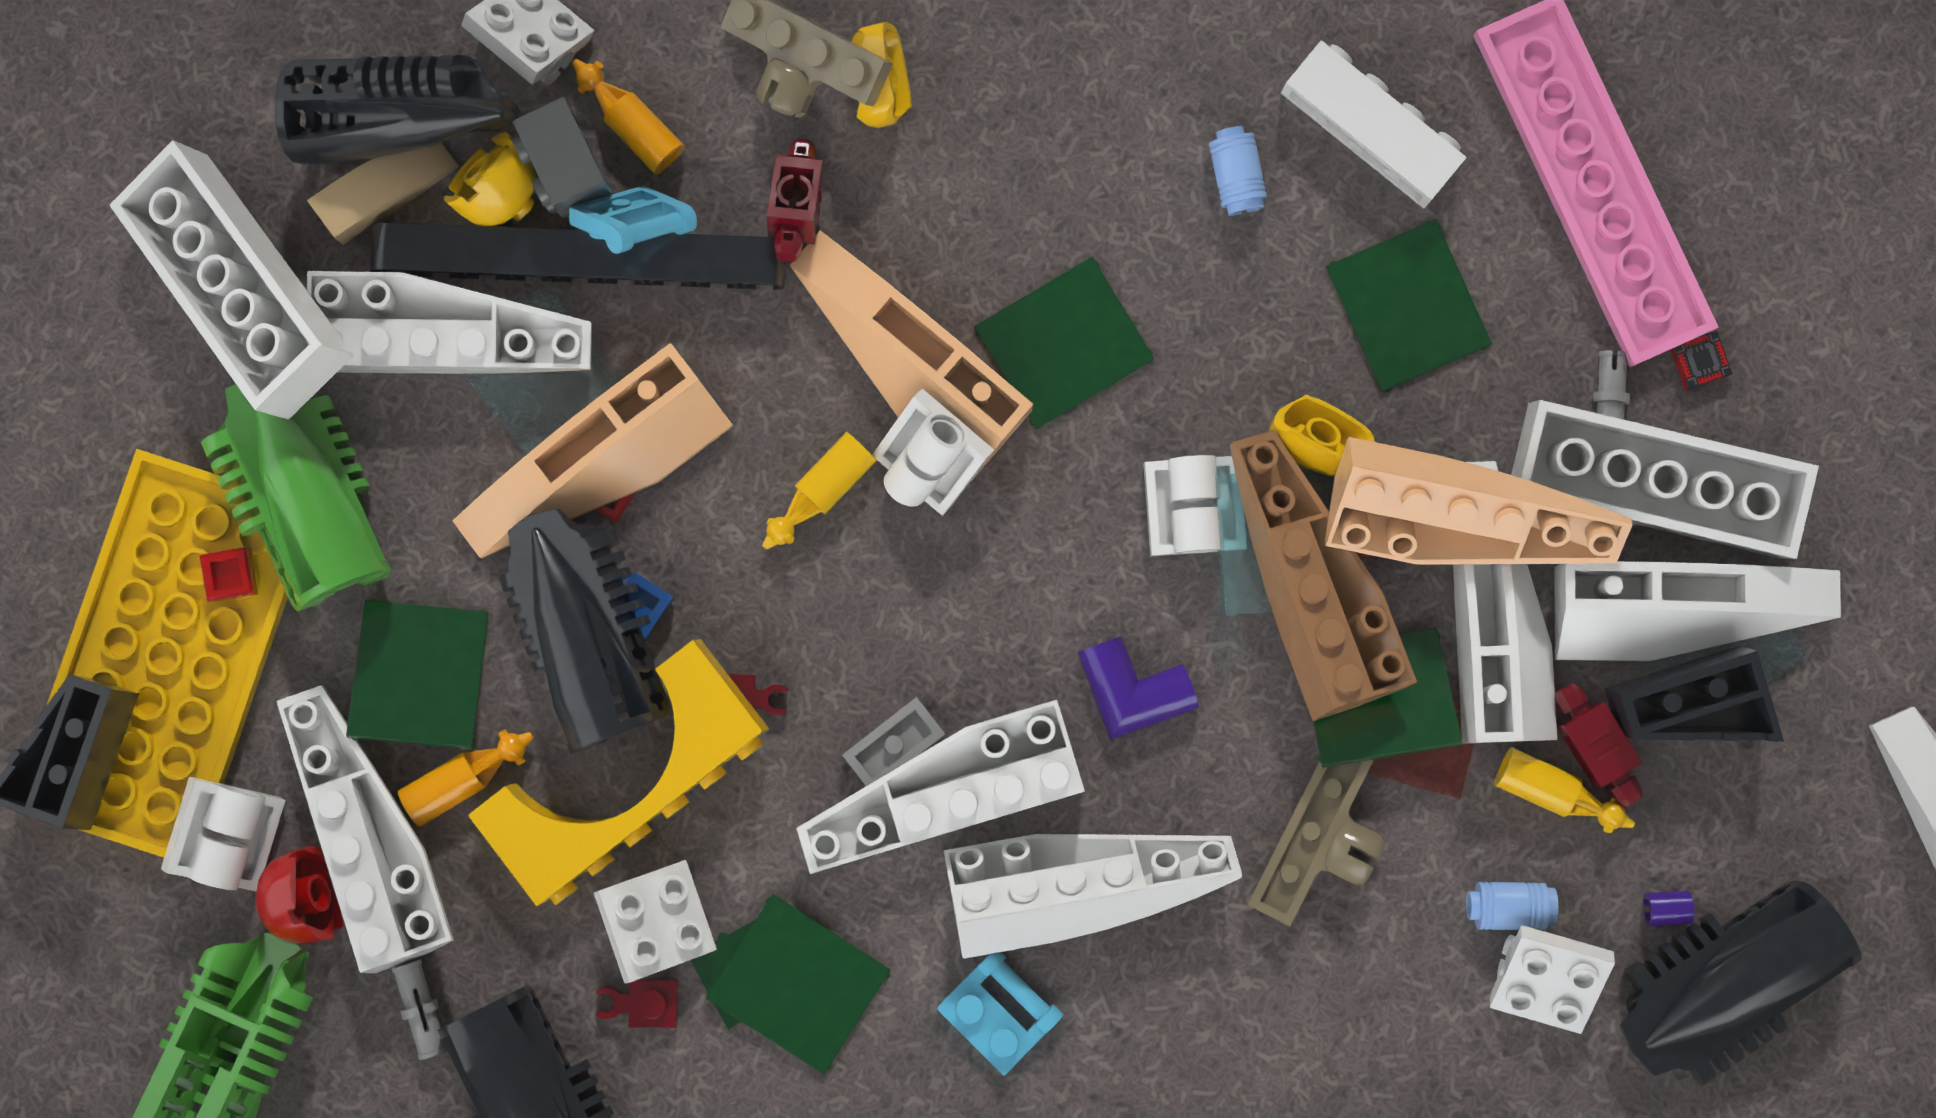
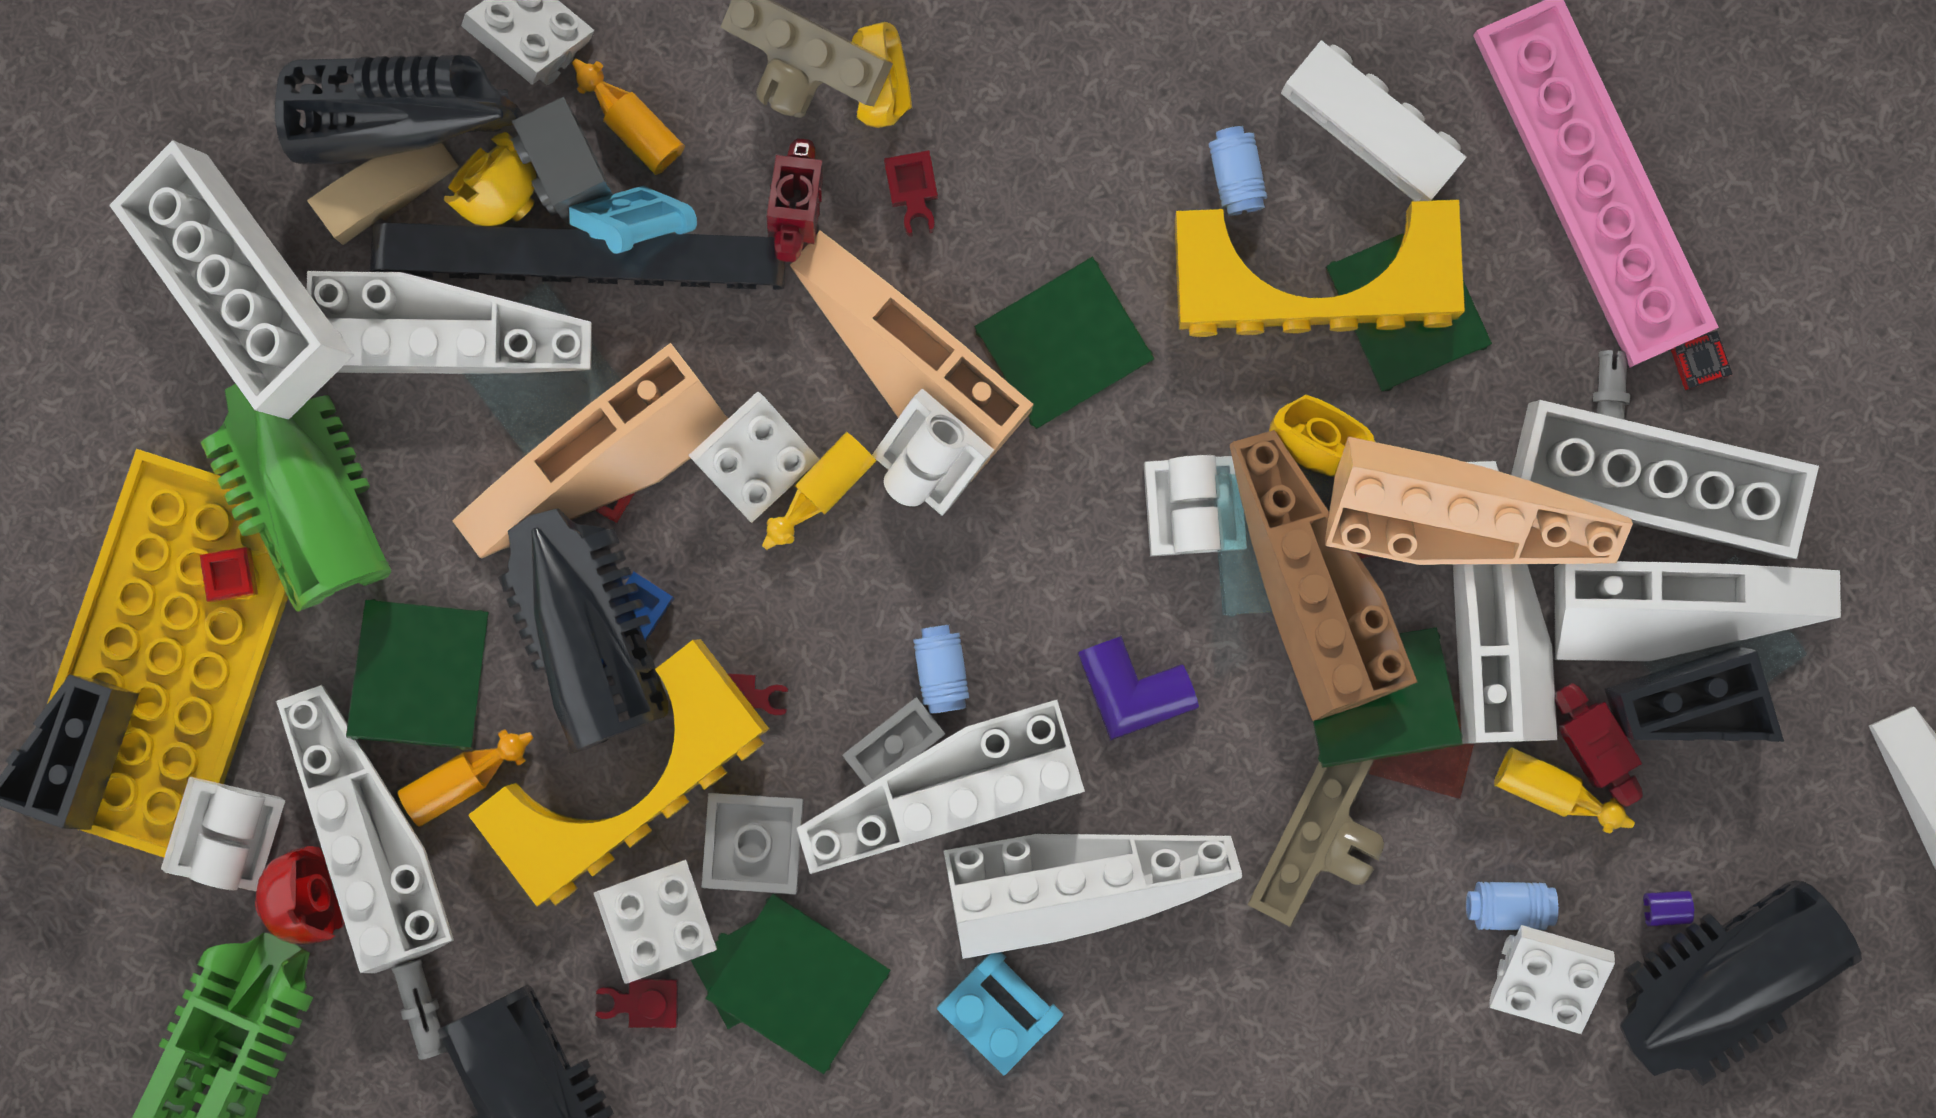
none -> white plate [688,392,820,523]
none -> light grey plate [701,793,804,894]
none -> dark red plate [884,150,938,237]
none -> light blue head [913,625,970,714]
none -> yellow arch [1175,200,1465,337]

